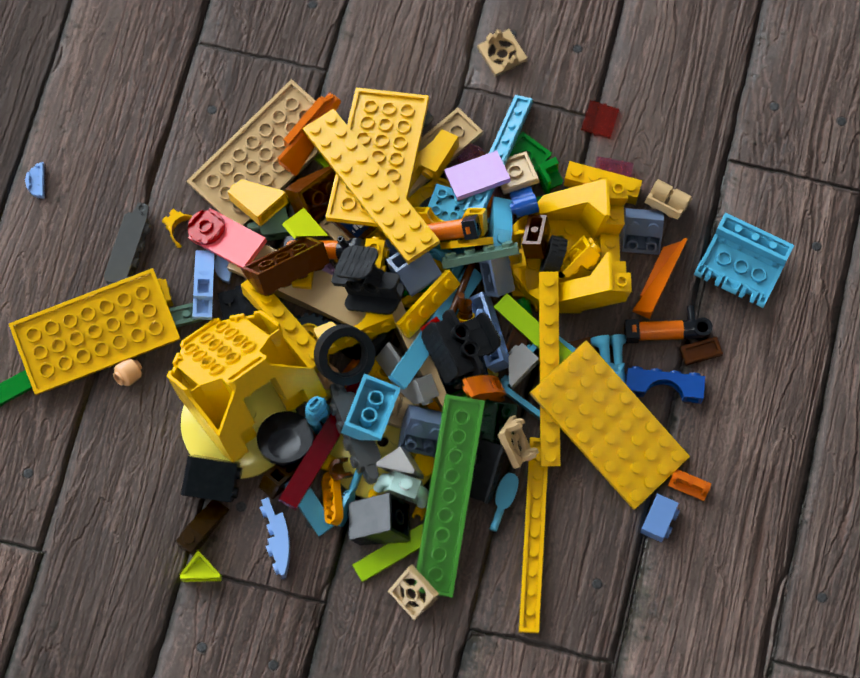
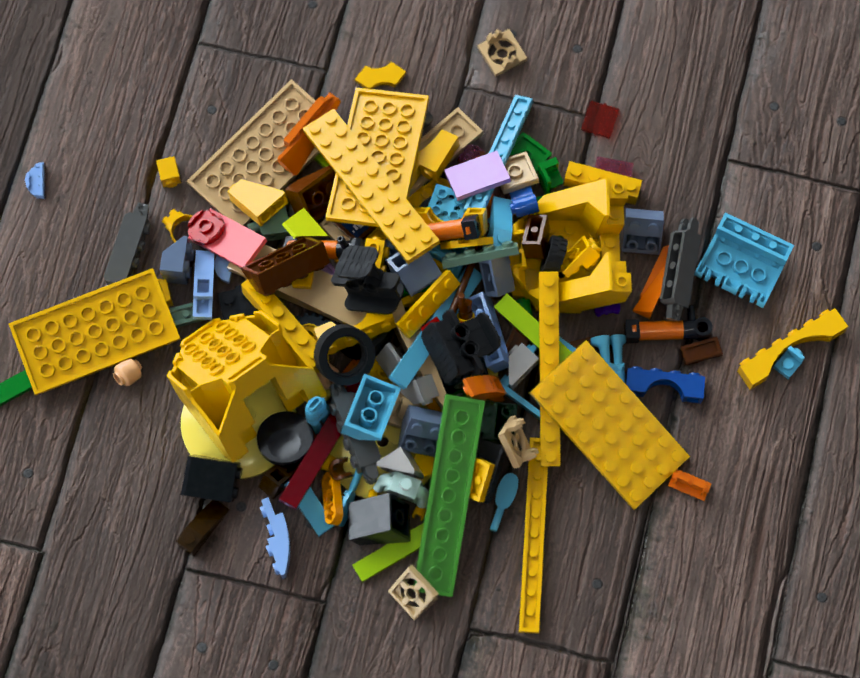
neon yellow slope [180,551,222,582] -> none
medium blue brick [640,494,680,542] -> none
tan plate [644,179,692,220] -> none
none -> yellow brick [156,156,181,188]
none -> sand blue slope [160,236,195,285]
none -> yellow tile [355,62,406,89]
none -> yellow plate [469,458,495,502]
none -> dark purple piece [594,303,620,317]
none -> dark grey hinge [660,218,701,322]
none -> yellow arch [737,308,849,390]
none -> medium azure bracket [773,346,805,379]

